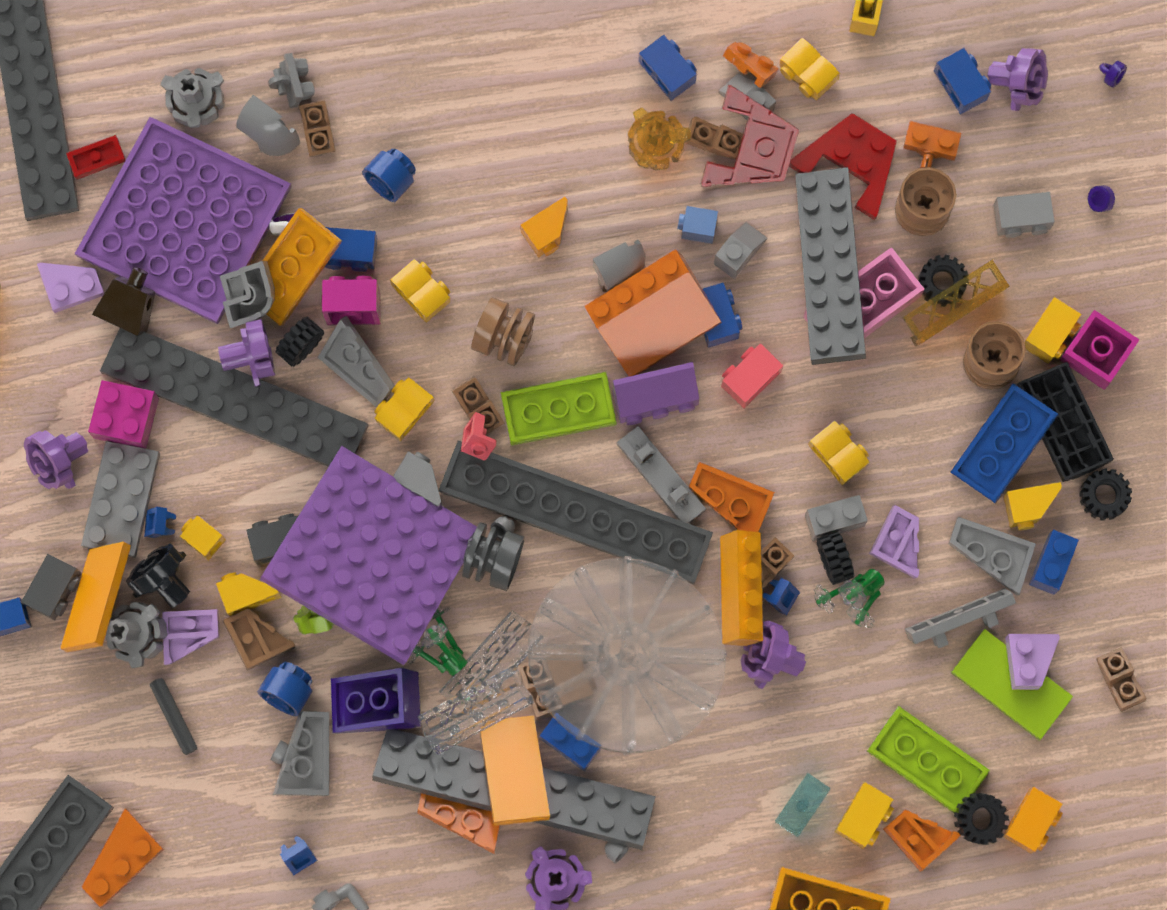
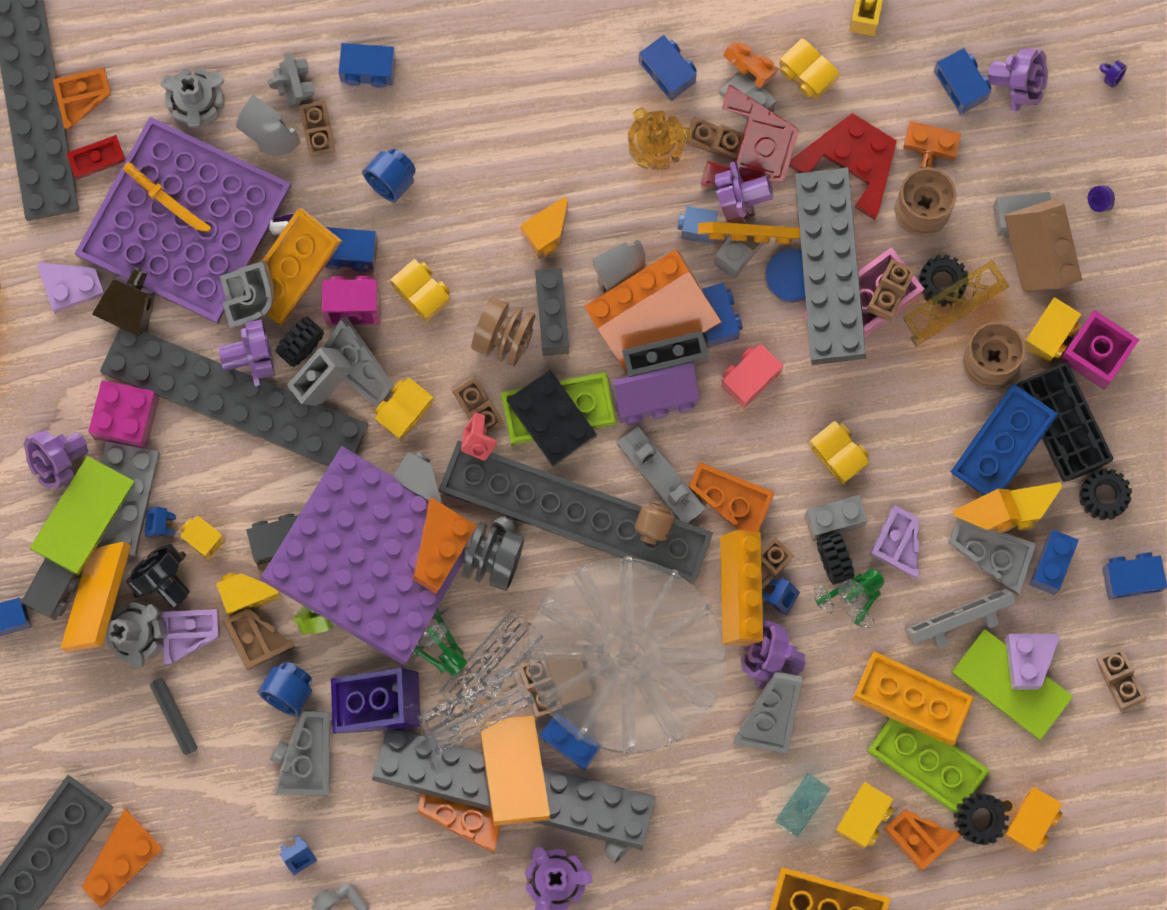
none -> lime tile [30,456,135,576]
none -> orange wing [53,68,112,130]
none -> light orange sword [123,162,211,232]
none -> light grey brick [287,347,353,406]
none -> blue brick [338,43,396,88]
none -> orange wing [412,497,477,594]
none -> black plate [506,370,597,467]
none -> dark grey brick [535,268,569,356]
none -> dark grey brick [622,331,709,377]
none -> medium nougat head [635,502,674,545]
none -> light orange plate [698,222,801,244]
none -> medium lavender piece [715,161,774,224]
none -> light grey wing [733,672,803,754]
none -> blue tile [765,249,805,302]
none -> light orange tile [852,651,974,747]
none -> medium nougat slope [866,259,916,322]
none -> light orange slope [952,489,1022,533]
none -> clear orange sticker [1001,799,1015,816]
none -> medium nougat slope [1004,199,1082,291]
none -> blue brick [1102,552,1167,600]

